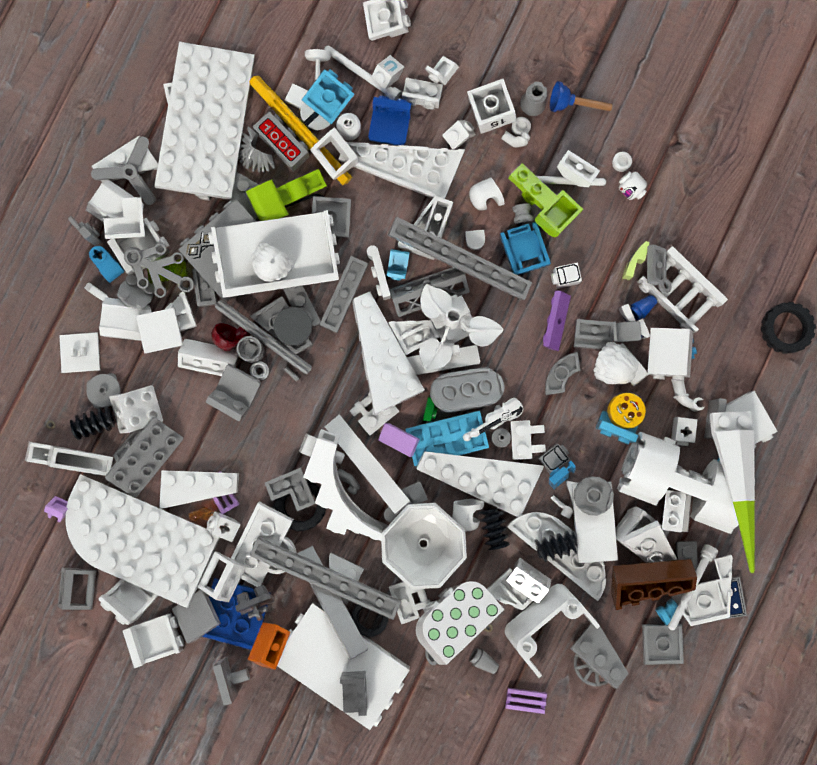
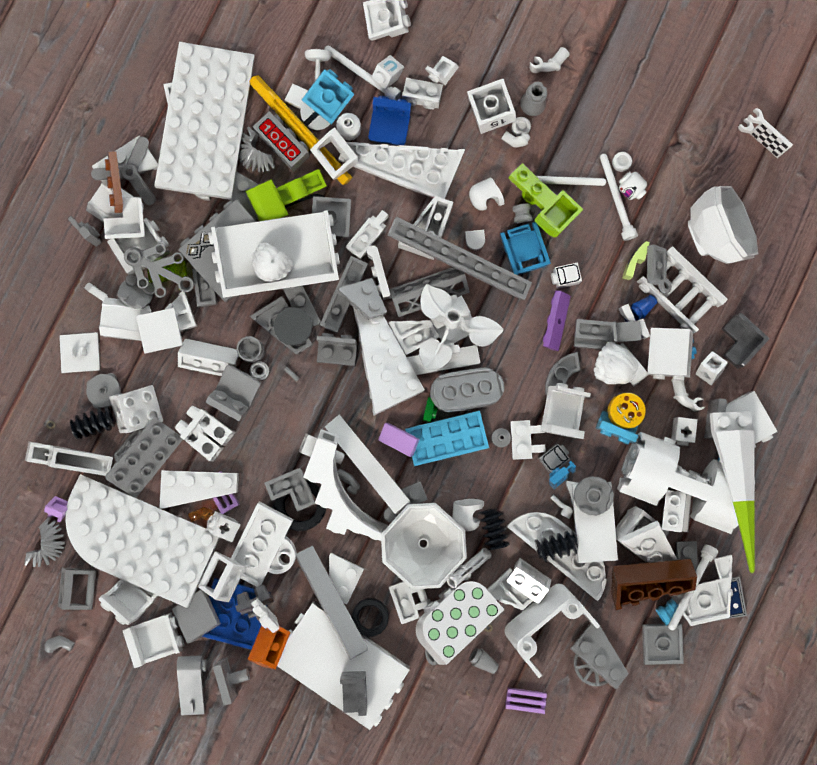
dark azure piece [89,246,125,283] -> none
dark red piece [211,323,251,351] -> none
light grey axle [215,299,312,374] -> none
light grey tile [249,537,401,620] -> none
white plate [350,393,400,436] -> none
medium azure bracket [386,249,410,280] -> none
white wing [416,451,544,517] -> none
white bracket [442,120,476,150] -> none
white piece [463,398,523,441] -> none
blue piece [550,81,613,112] -> none
white slope [557,150,600,188] -> none
black tyre [761,302,816,354] -> none
none -> light grey hair [24,517,65,567]
none -> light grey arm [44,635,75,653]
none -> dark orange plate [105,151,123,213]
none -> white hips [175,406,236,462]
none -> door [177,655,207,715]
none -> white plate [251,598,279,633]
none -> light grey bracket [316,333,357,366]
none -> light grey wing [338,278,387,320]
none -> white hinge [345,210,389,260]
none -> white pin [447,548,491,588]
none -> white piece [529,47,570,73]
none -> white panel [541,383,591,439]
none -> white piece [600,154,638,241]
none -> white rock [688,186,758,264]
none -> white brick [696,351,728,385]
none -> flat silver panel [722,313,770,369]
none -> flag [738,108,793,158]

